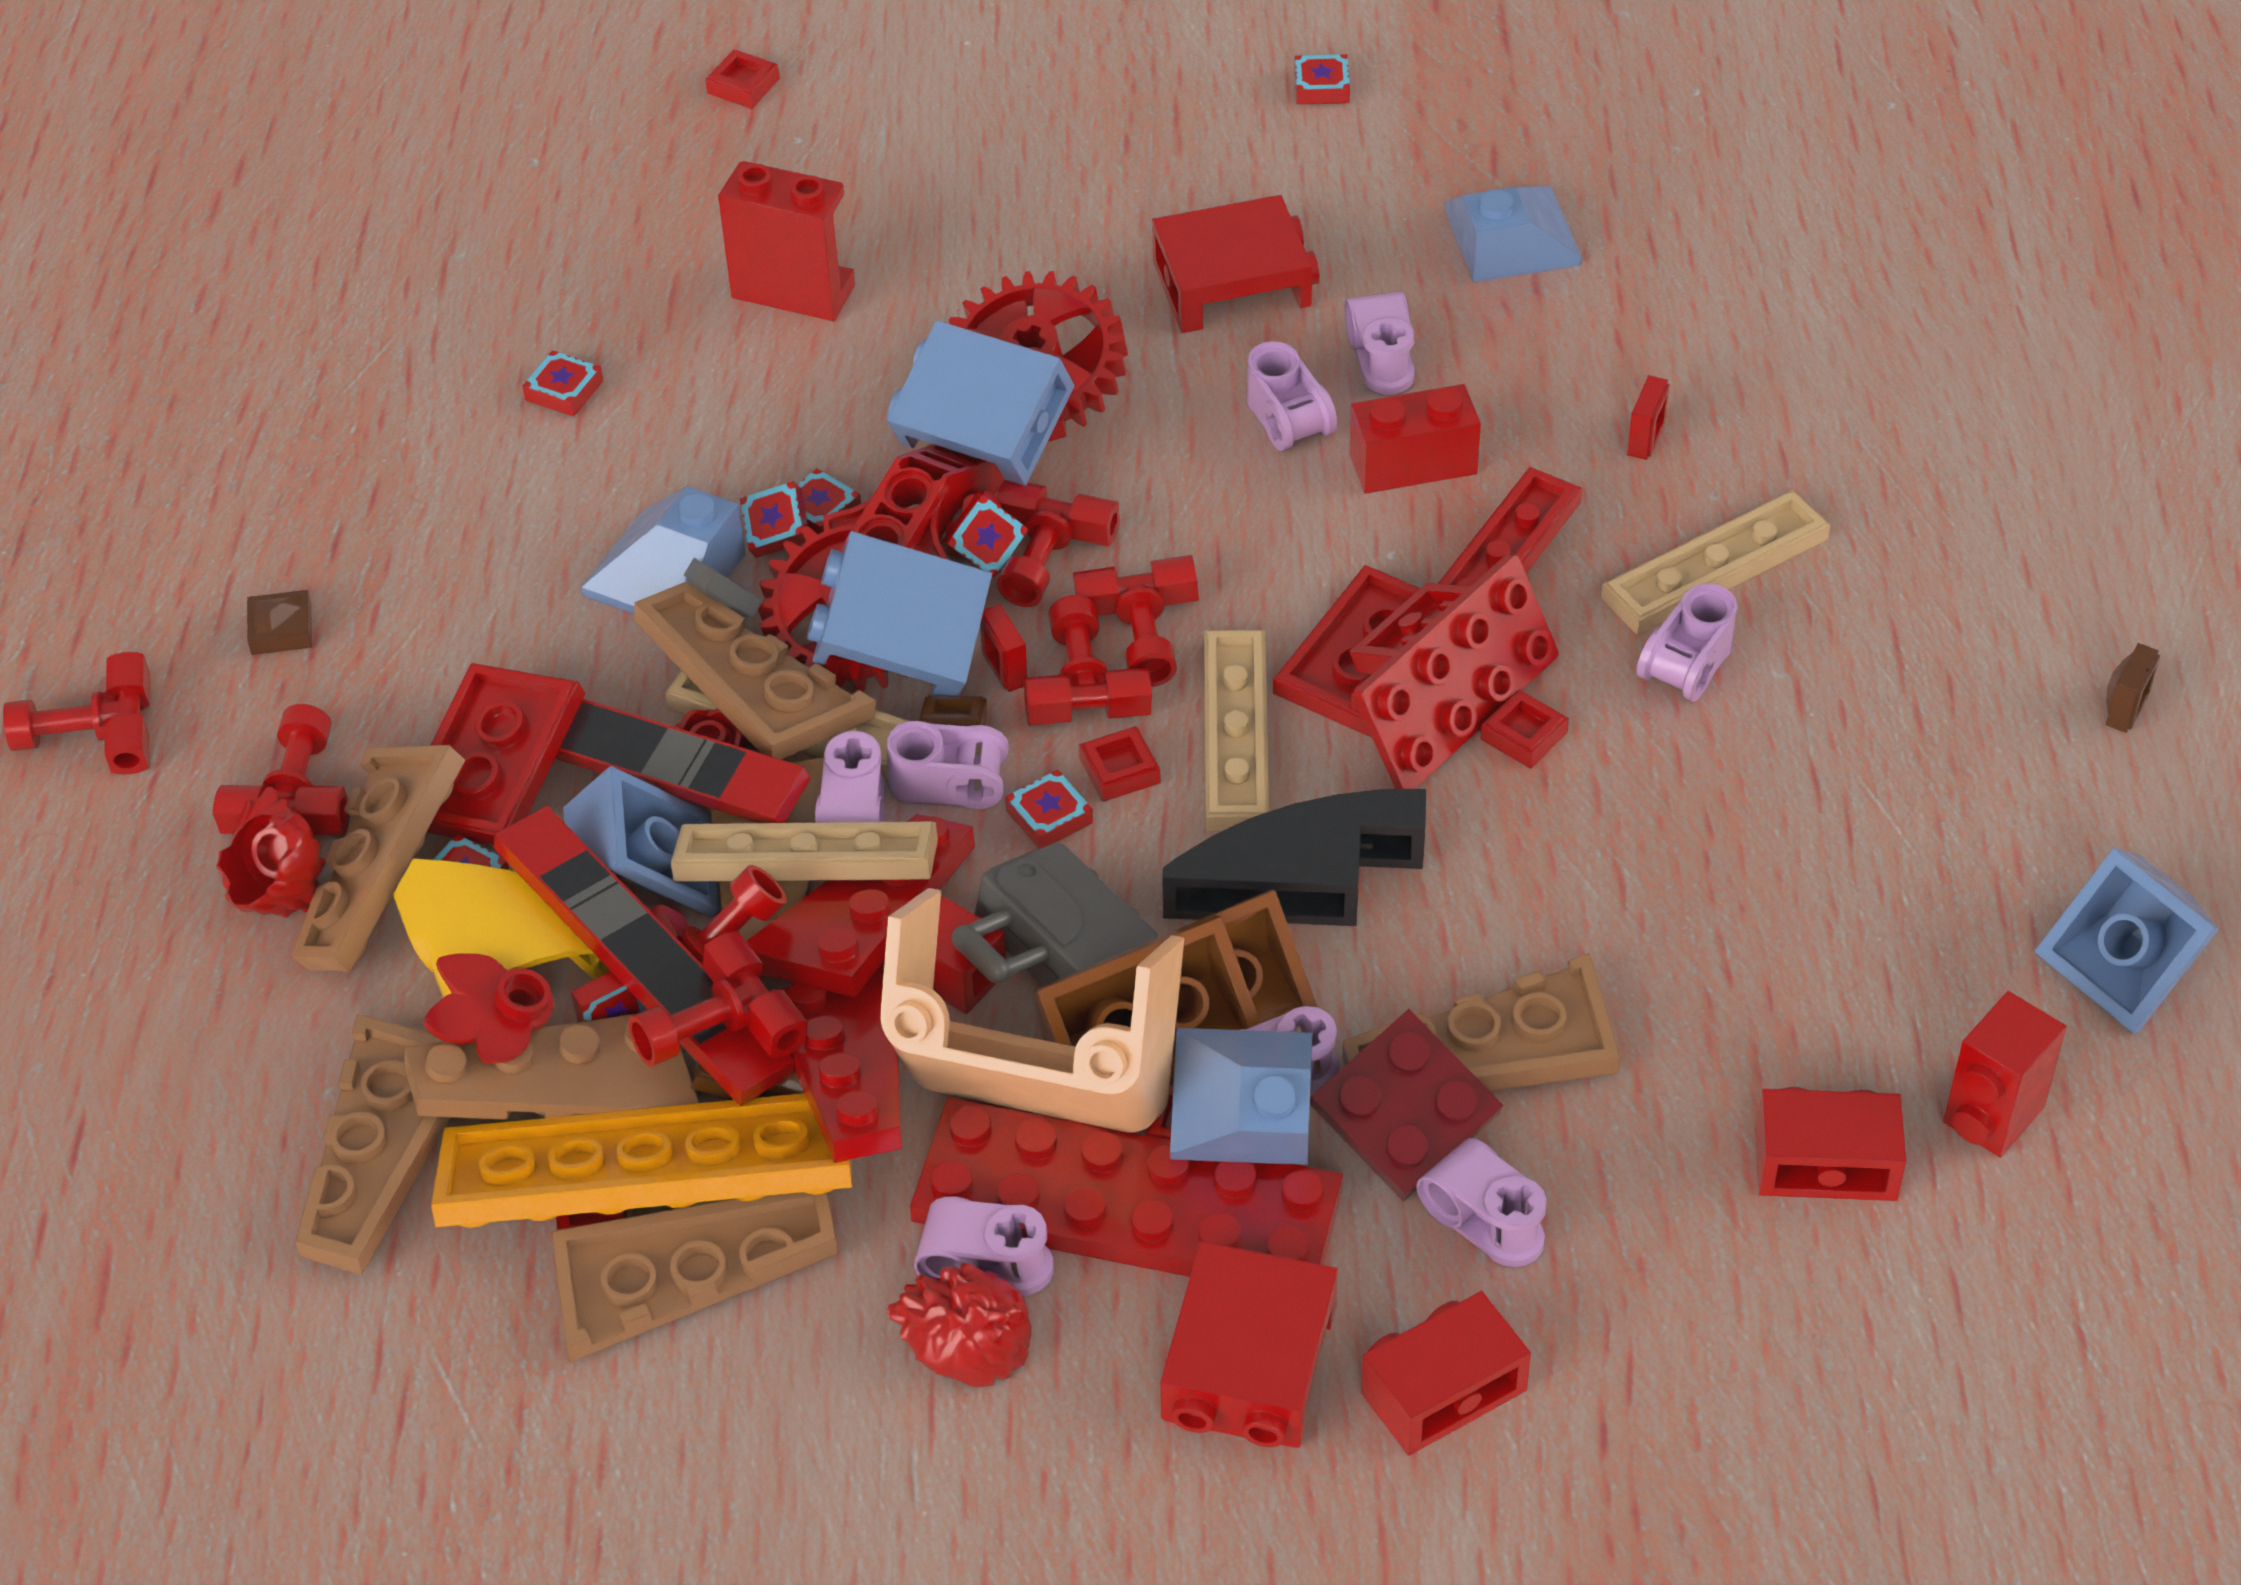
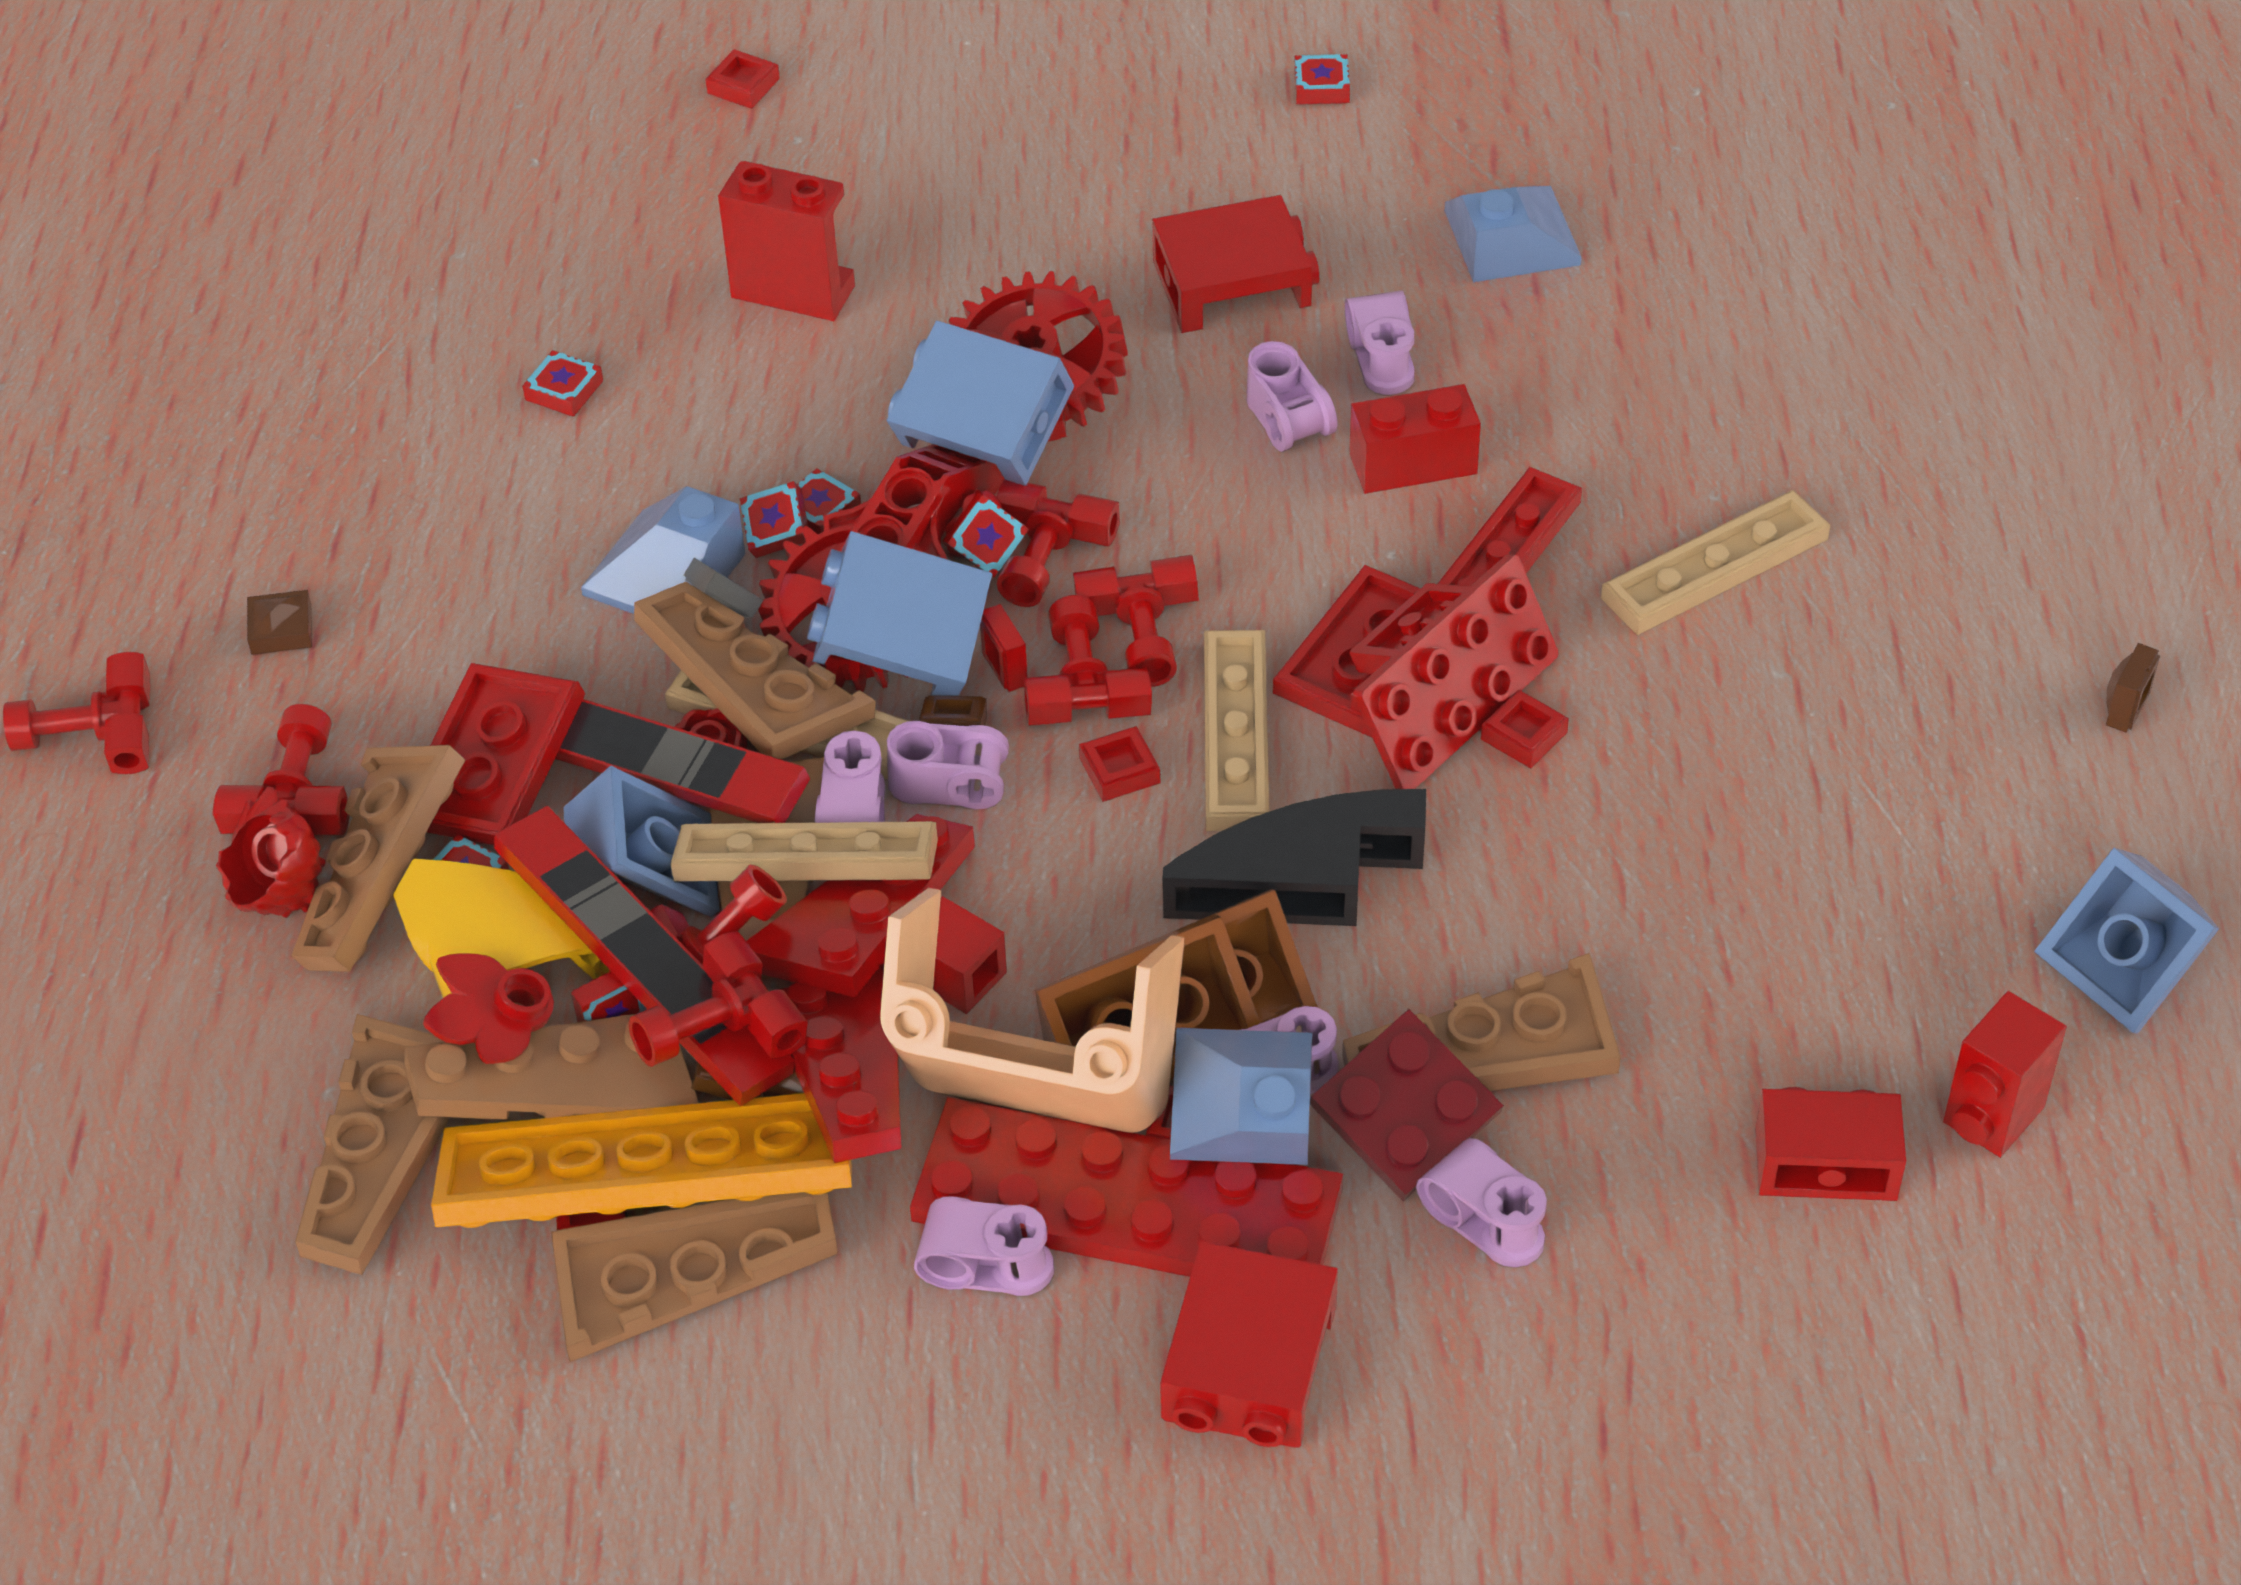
red hair [887,1262,1032,1387] -> none
dark grey piece [951,843,1158,986] -> none
red tile [1005,770,1093,849] -> none
red brick [1361,1291,1531,1456] -> none
red tile [1627,375,1670,460] -> none
lavender piece [1636,584,1737,702] -> none

